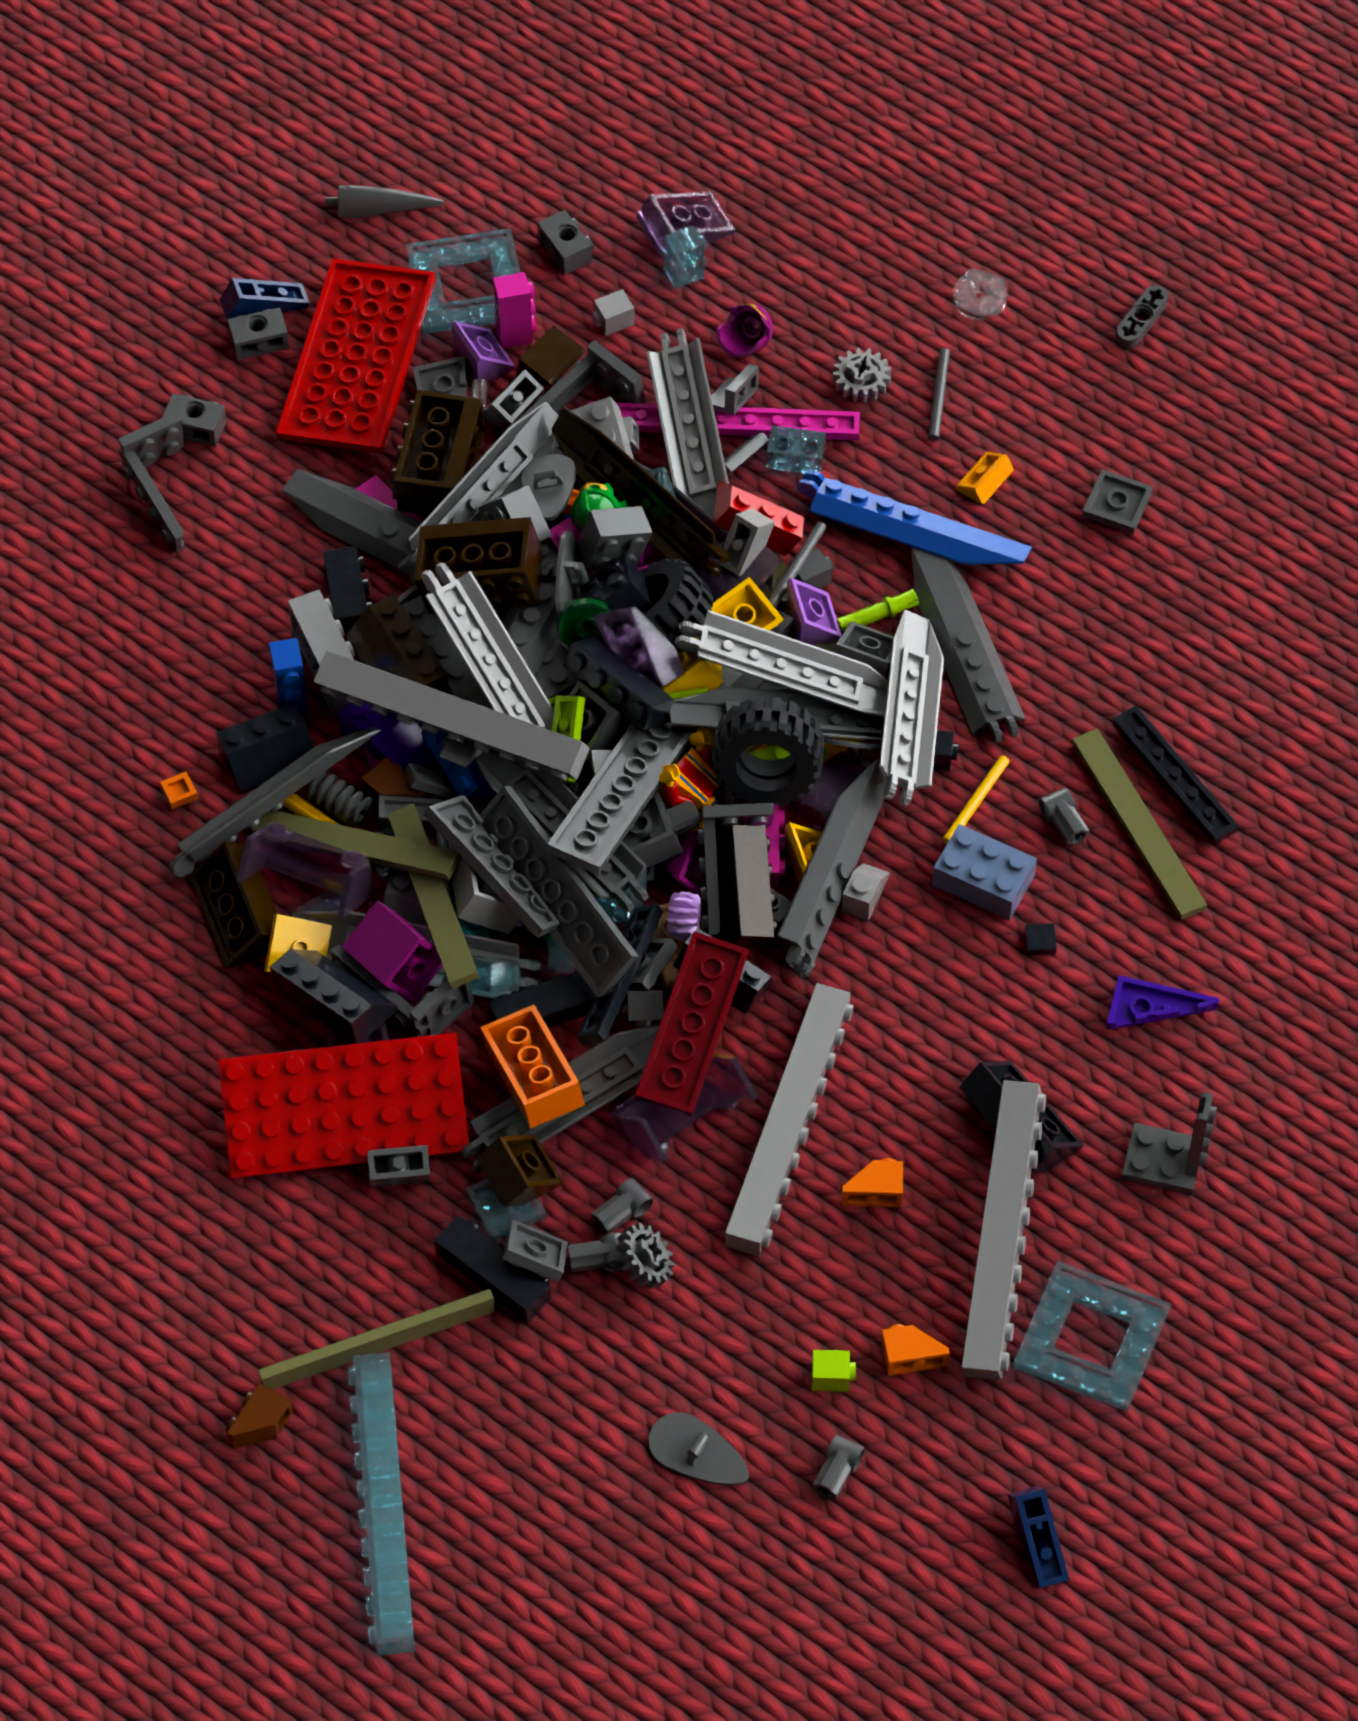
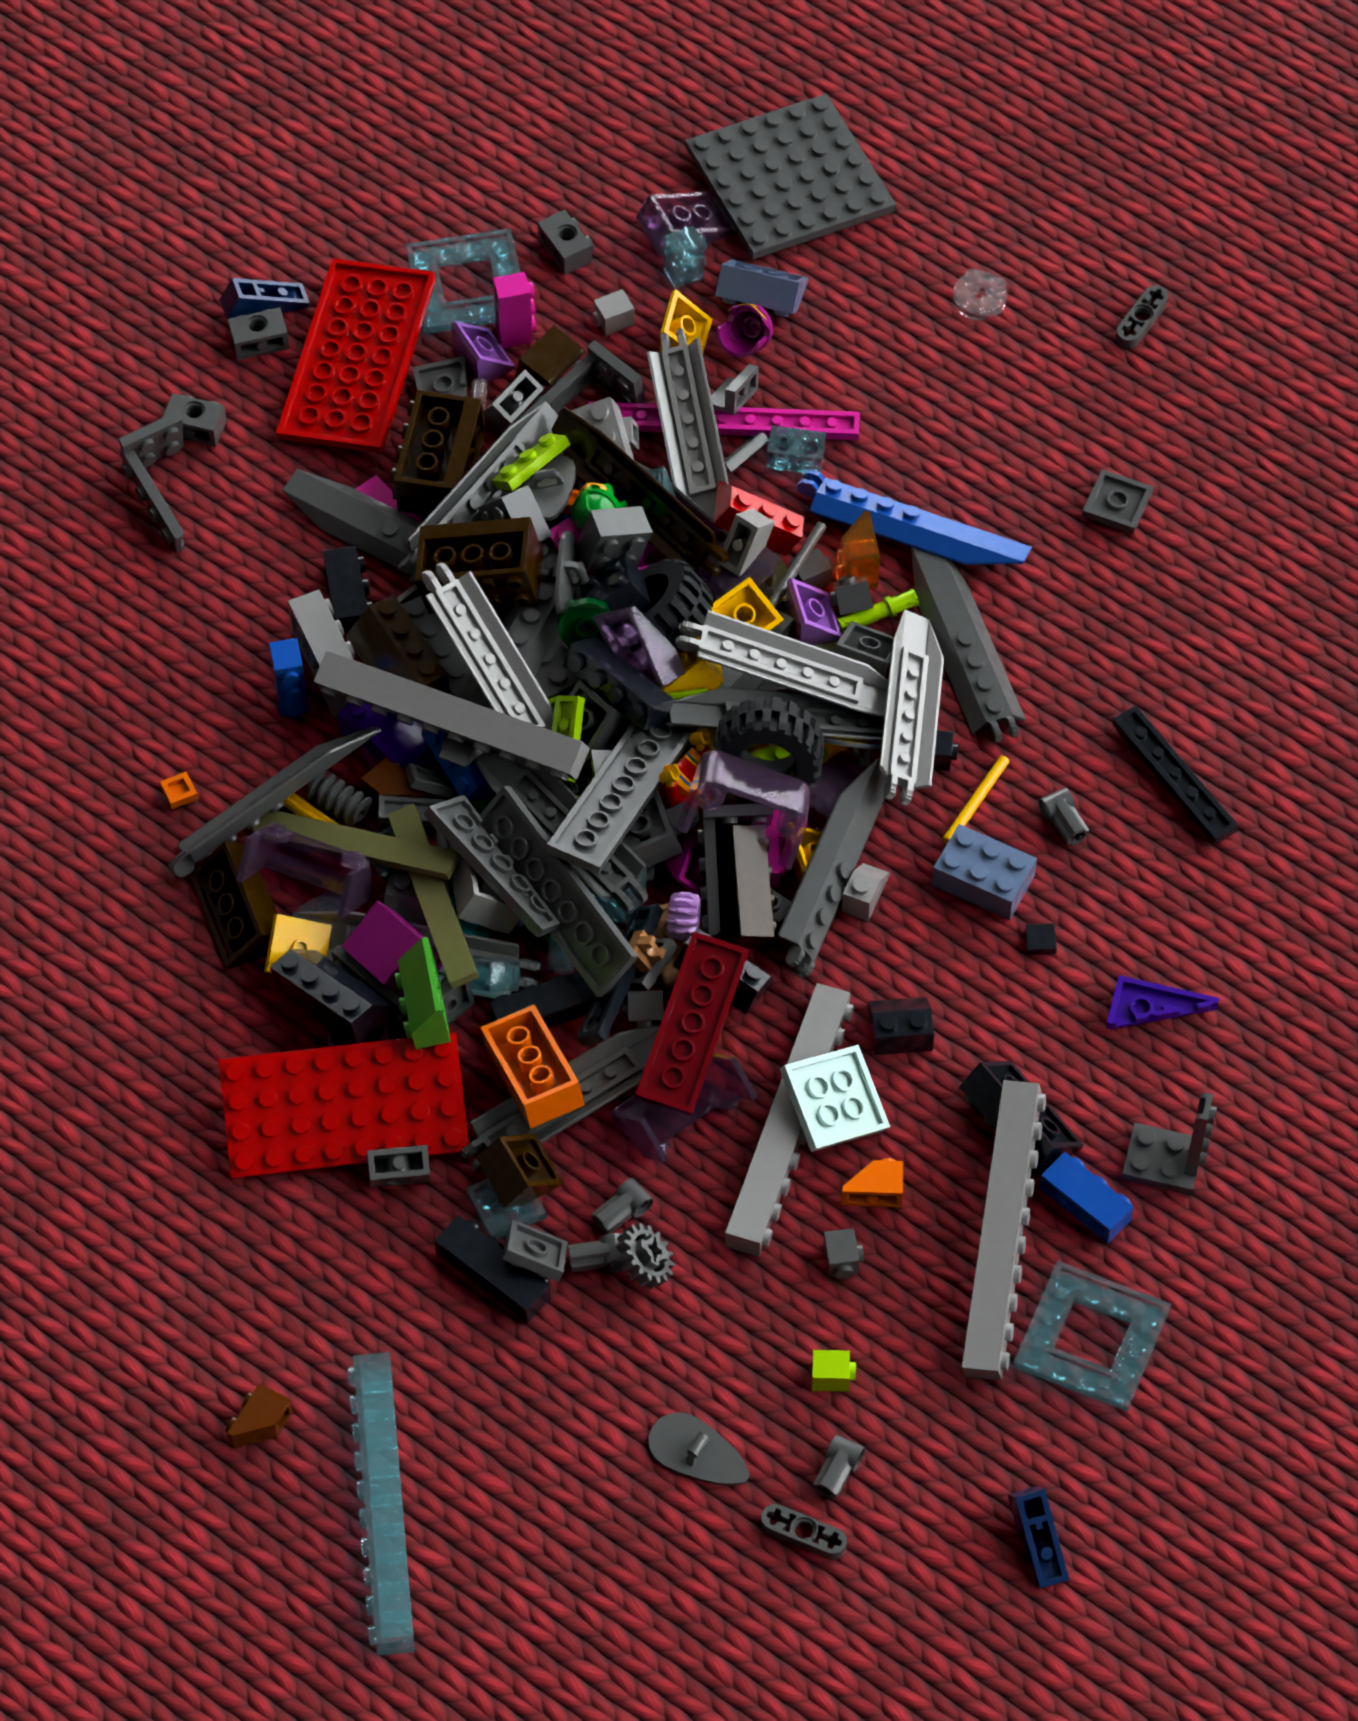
black slope [216,702,314,795] -> none
olive tile [259,1289,495,1390] -> none
dark grey piece [324,185,444,217] -> none
light grey gear [832,348,891,402] -> none
orange slope [881,1324,950,1376] -> none
dark grey bar [928,348,950,441] -> none
light orange slope [956,452,1014,504] -> none
olive tile [1072,728,1207,920] -> none
none -> bright green slope [395,937,451,1049]
none -> lime plate [492,433,571,491]
none -> medium nougat tile [629,930,666,972]
none -> yellow slope [660,289,713,354]
none -> clear purple windscreen [675,749,811,871]
none -> dark grey plate [685,93,896,259]
none -> sand blue slope [715,259,809,317]
none -> dark grey beam [761,1504,847,1560]
none -> light aqua plate [780,1045,890,1152]
none -> dark grey brick [823,1228,864,1279]
none -> dark grey brick [830,575,873,615]
none -> clear orange slope [836,511,880,589]
none -> black slope [868,997,934,1055]
none -> blue brick [1039,1152,1134,1244]

